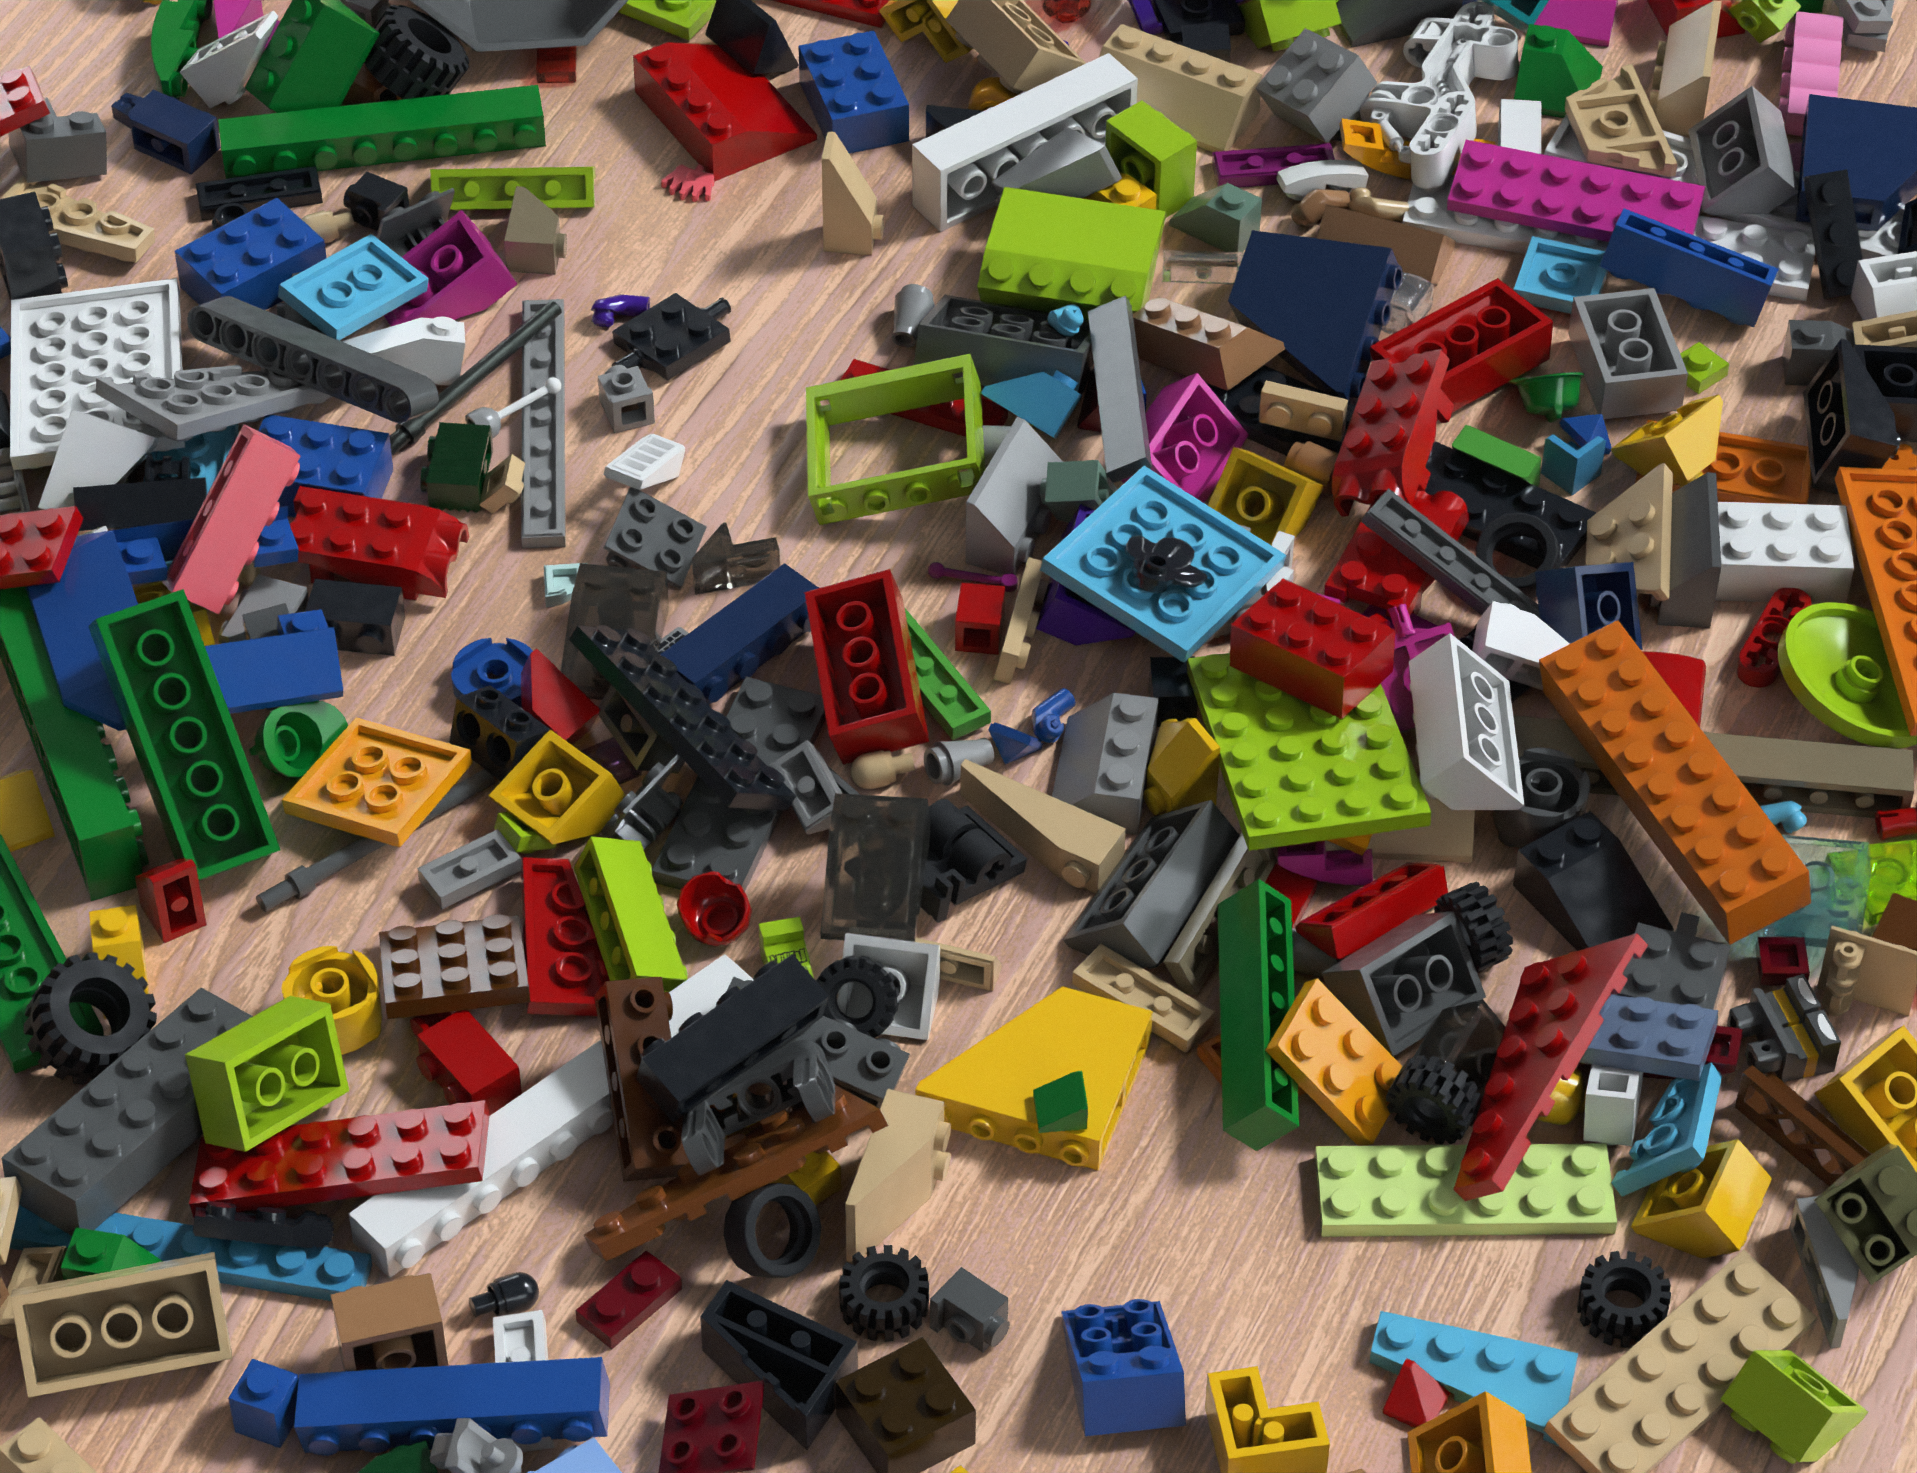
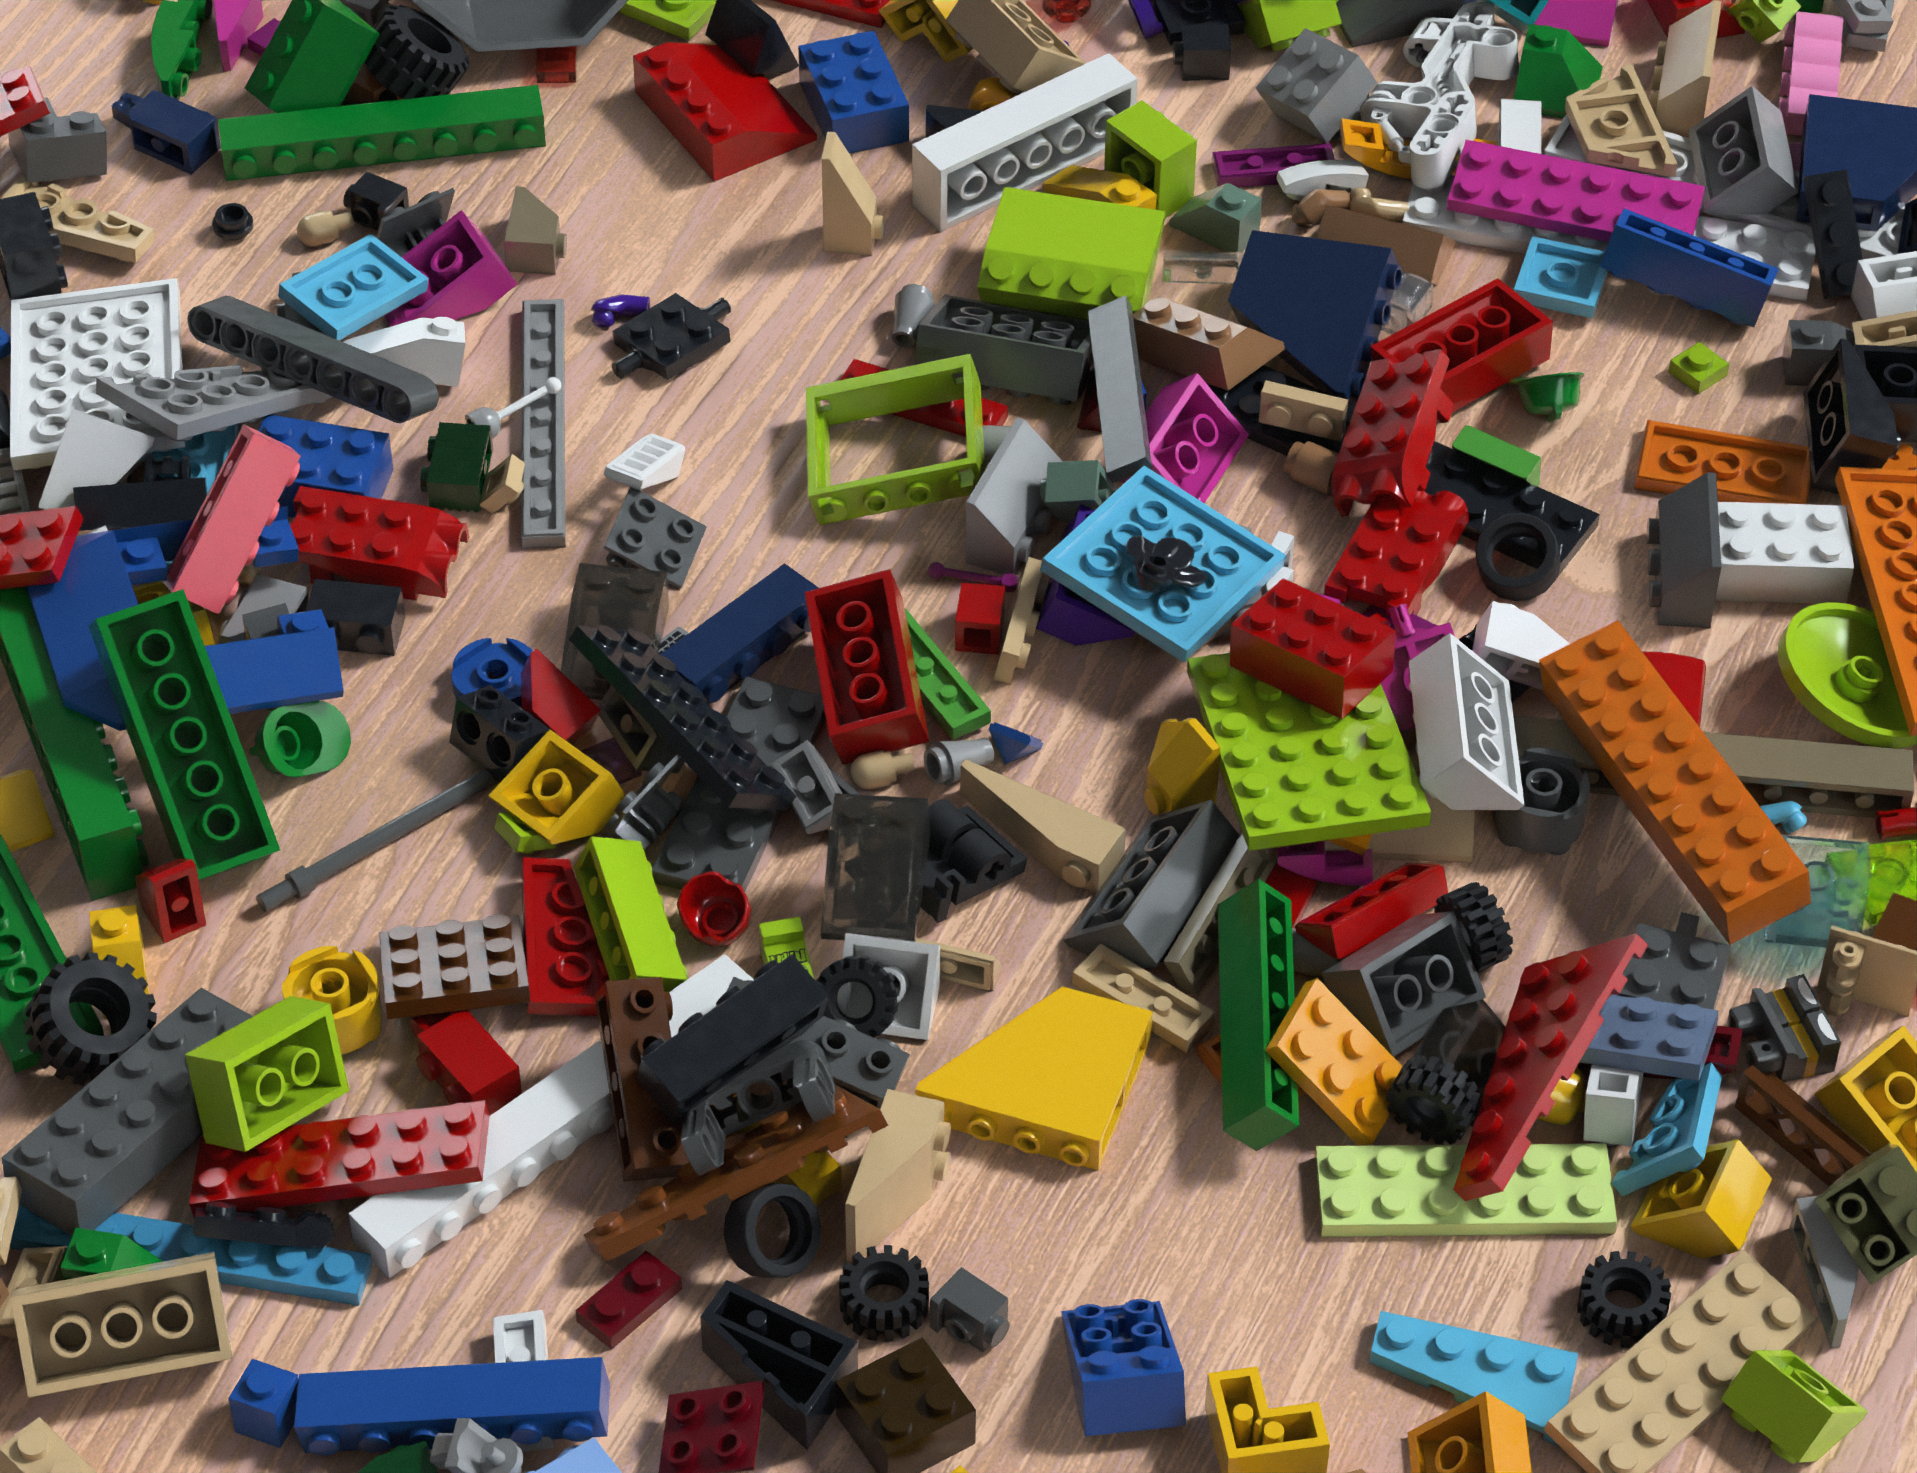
blue brick [175,198,327,310] -> none
white slope [180,10,279,108] -> none
black tile [195,166,323,220] -> none
light orange plate [282,717,473,848] -> none
medium nougat brick [330,1273,448,1371] -> none
pearl dark grey bar [390,300,562,456] -> none
light grey plate [417,829,522,909] -> none
lime fence [430,166,596,210] -> none
black cylinder [469,1272,539,1317] -> none
light aqua tile [544,563,588,607] -> none
light grey brick [598,365,655,433] -> none
coral piece [661,164,714,202] -> none
clear smoke slope [692,522,780,595] -> none
dark azure slope [981,370,1082,439] -> none
light grey slope [991,127,1122,206] -> none
blue arm [1032,688,1076,743] -> none
green slope [1033,1071,1088,1133] -> none
medium azure arm [1047,304,1084,337] -> none
light grey slope [1052,693,1158,835] -> none
tan slope [1099,24,1262,152] -> none
black brick [1149,656,1198,727] -> none
yellow slope [1208,447,1324,545] -> none
dark grey tile [1361,489,1551,628] -> none
red slope [1383,1358,1450,1428] -> none
black slope [1513,811,1674,951] -> none
dark blue slope [1535,562,1643,650] -> none
dark azure panel [1541,434,1606,495] -> none
blue slope [1559,414,1612,455] -> none
light grey brick [1568,288,1688,419] -> none
tan wing [1585,463,1673,601] -> none
yellow slope [1611,395,1723,487] -> none
red beam [1736,588,1812,688] -> none
dark red plate [1755,937,1810,985] -> none

